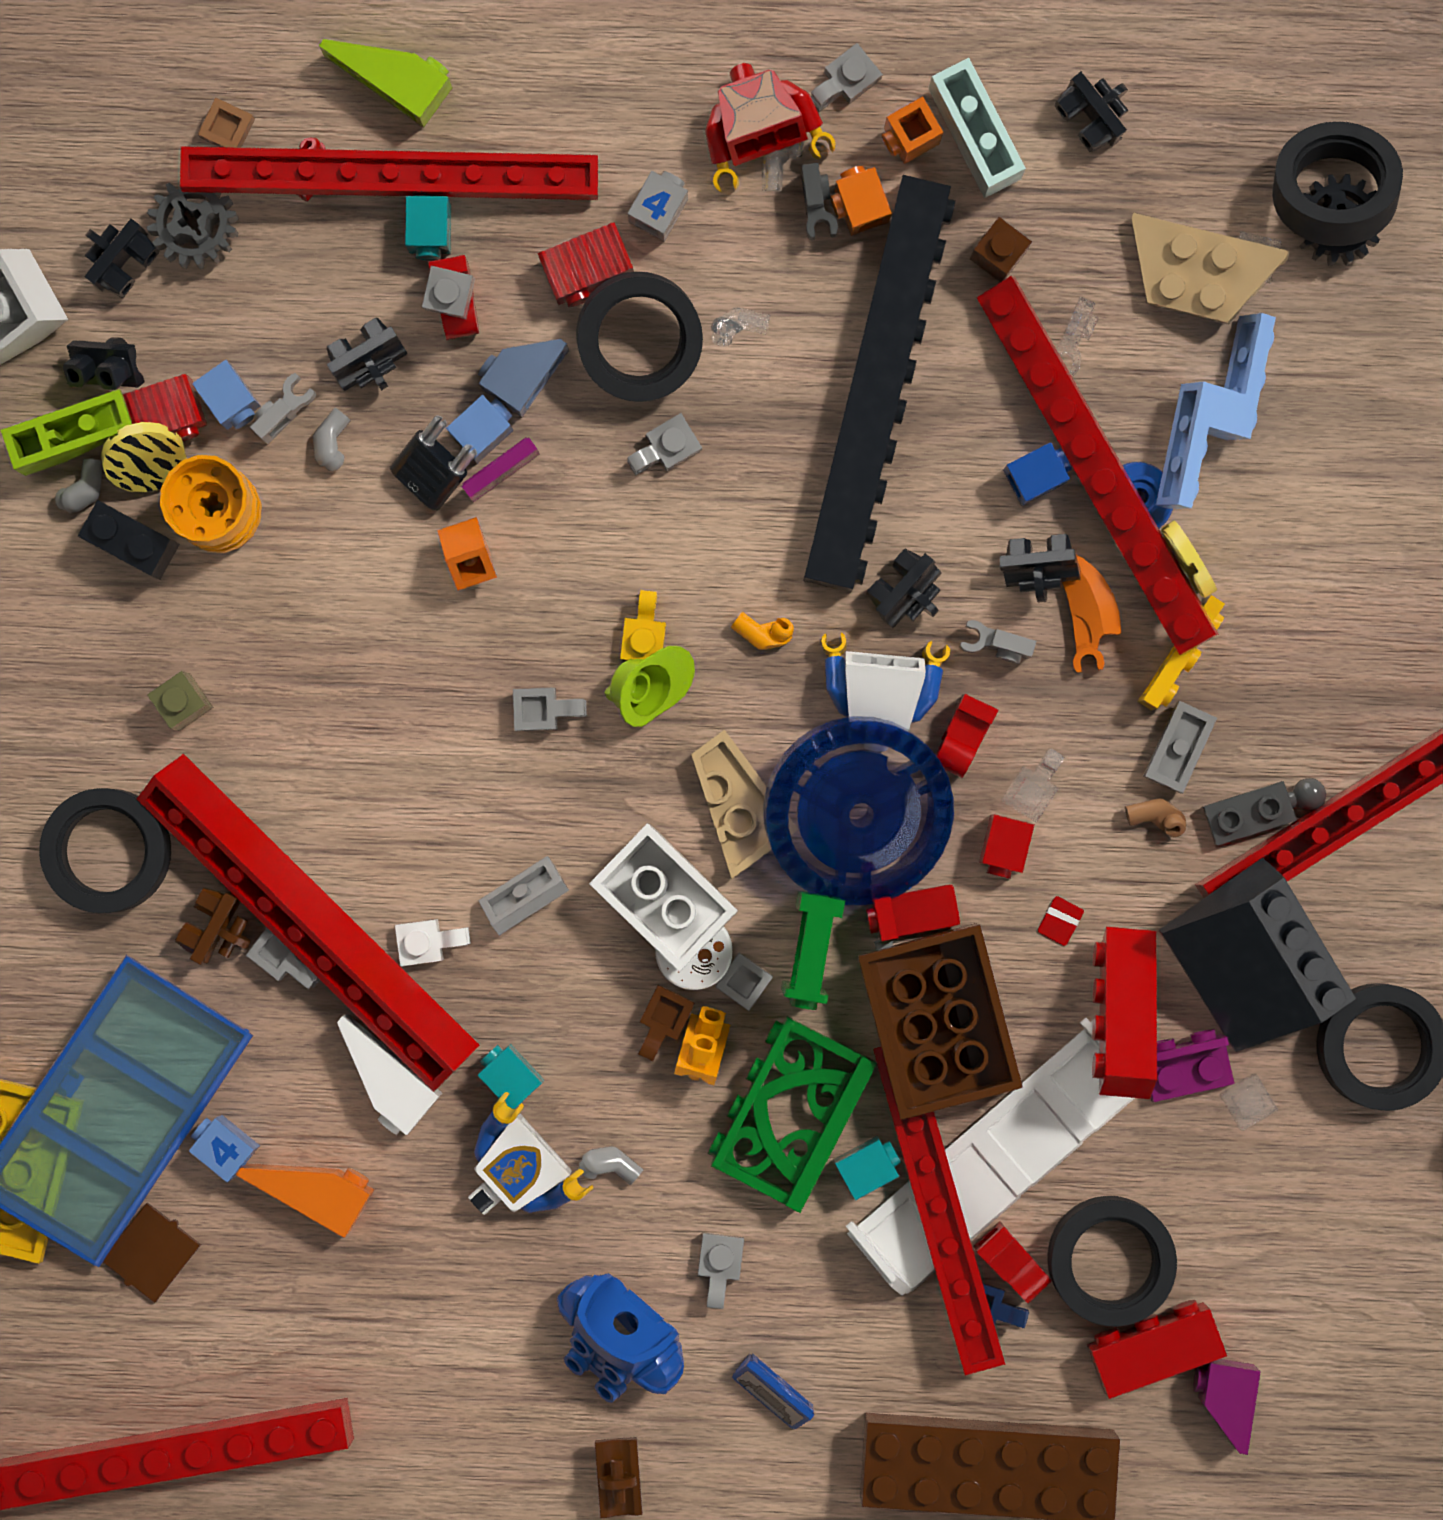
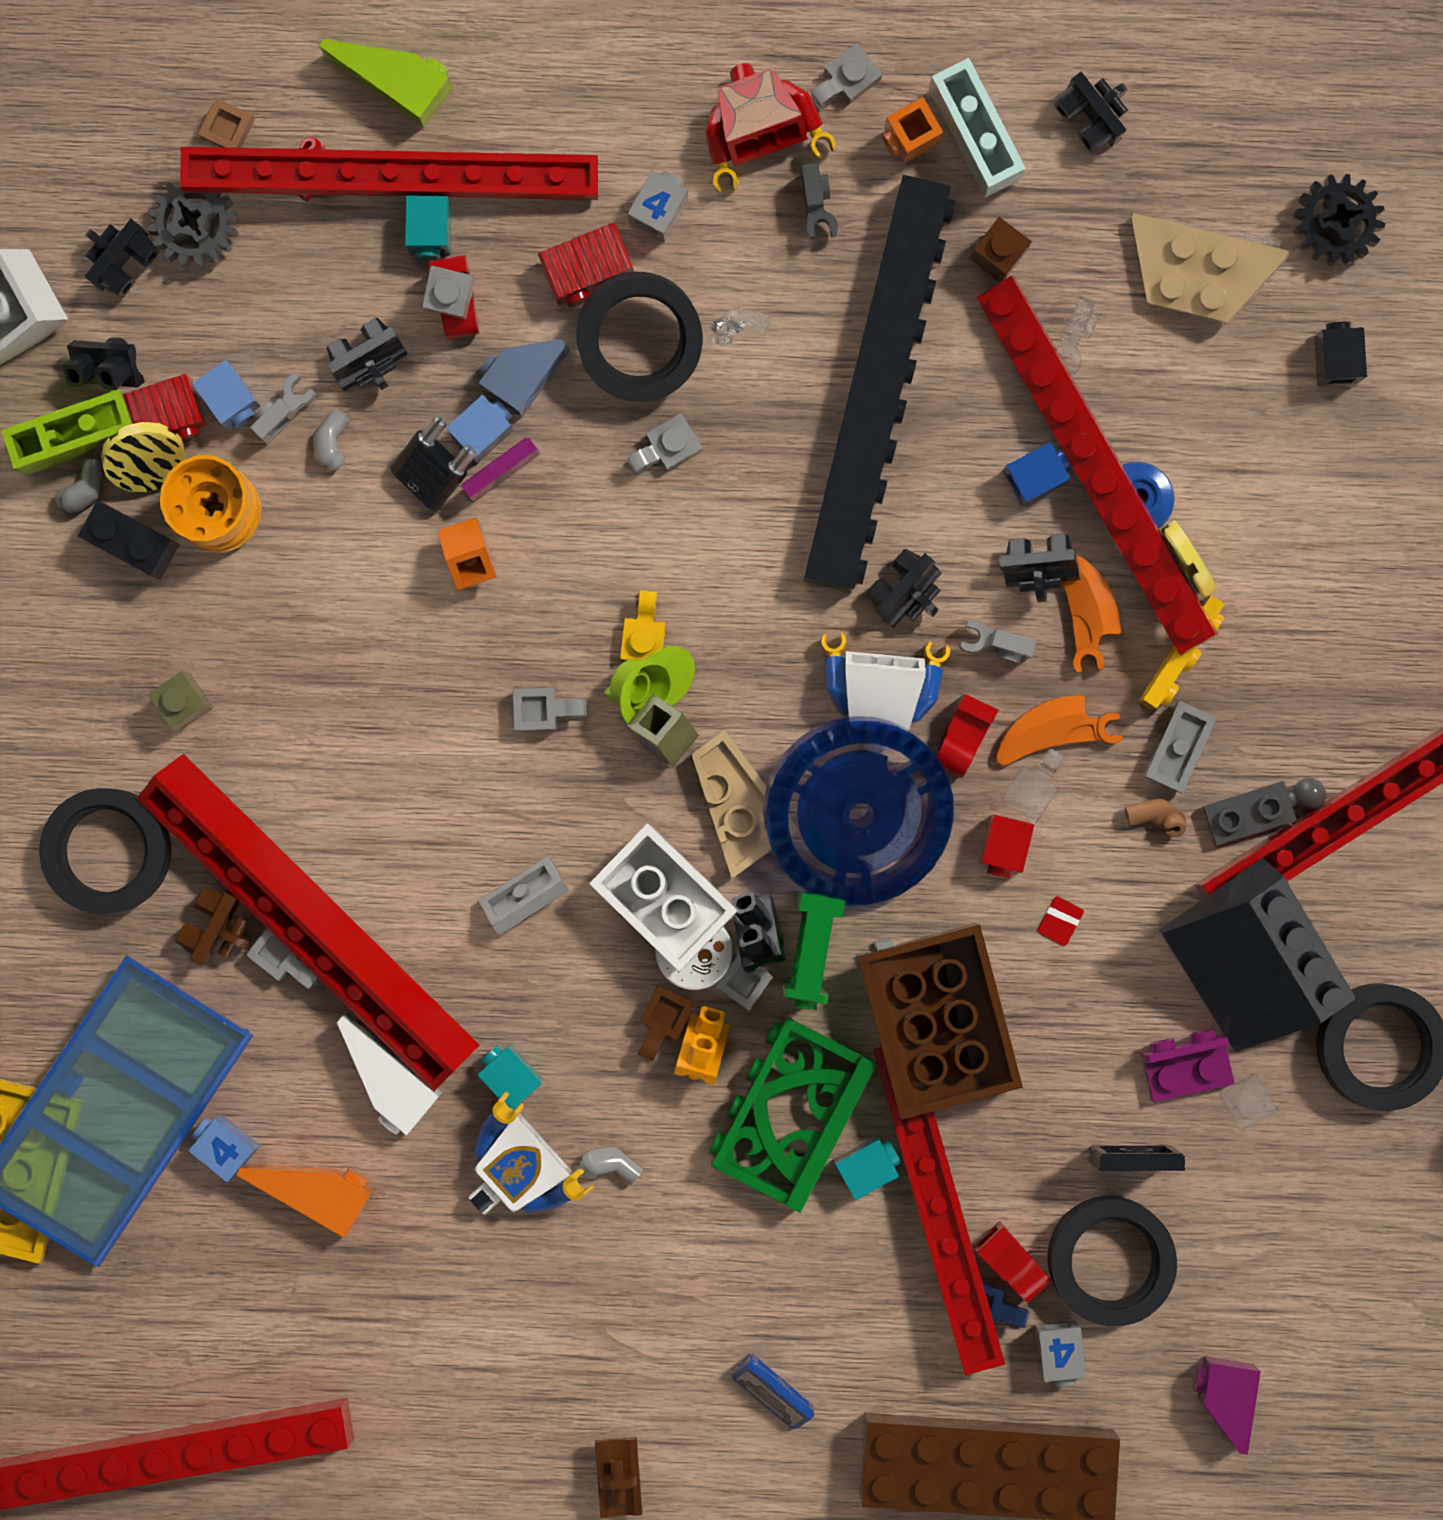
reddish brown piece [103,1203,201,1303] -> none
white plate [395,919,471,966] -> none
blue piece [557,1273,684,1403] -> none
light grey plate [698,1232,744,1309] -> none
light orange arm [730,612,794,650] -> none
clear arm [762,142,804,191] -> none
orange brick [830,166,892,236] -> none
white piece [846,1018,1135,1296] -> none
red bracket [866,884,960,941] -> none
red brick [1087,1300,1227,1399] -> none
red brick [1092,926,1157,1099] -> none
light blue bracket [1156,313,1276,509] -> none
black tyre [1272,122,1403,246] -> none
none -> olive brick [627,694,699,767]
none -> black hips [731,891,785,974]
none -> orange piece [996,695,1123,765]
none -> light grey brick [1035,1321,1086,1387]
none -> black tile [1089,1145,1185,1171]
none -> black brick [1314,321,1367,386]

